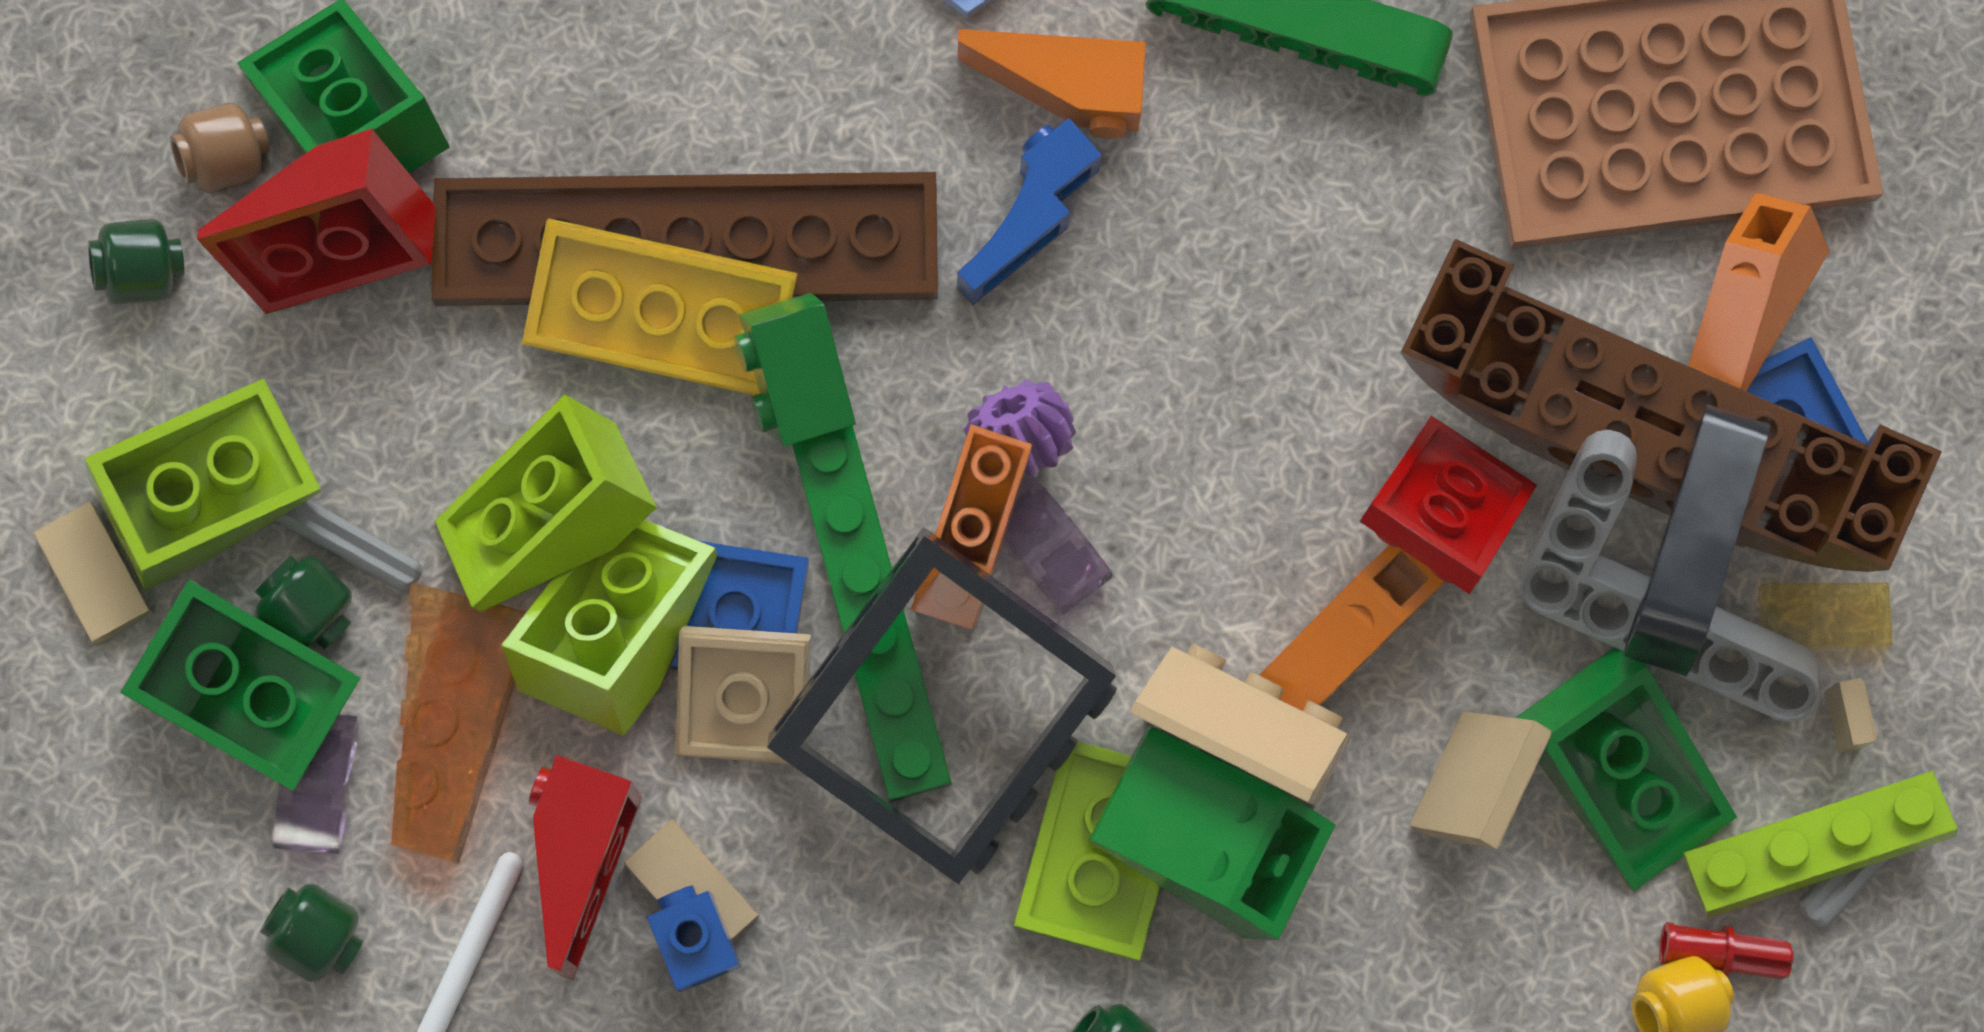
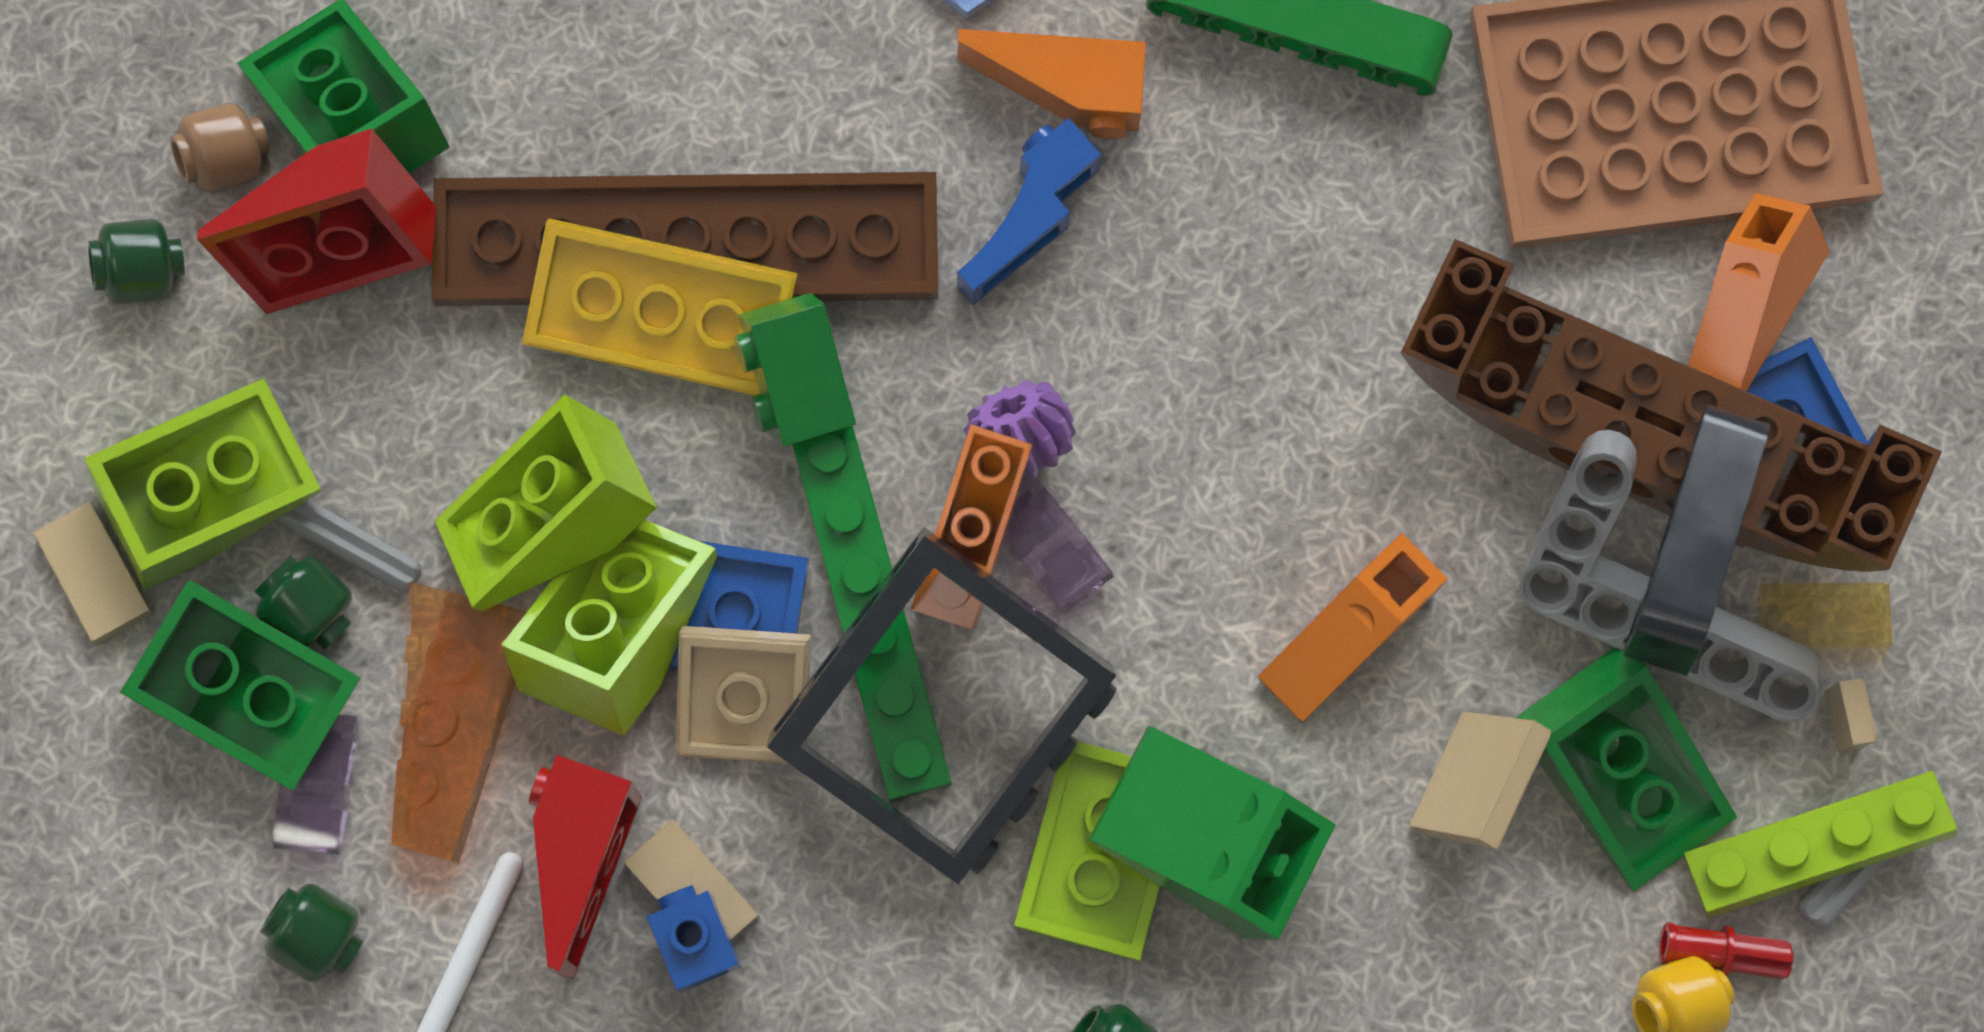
tan slope [1129,643,1350,806] -> none
red plate [1359,415,1537,594] -> none

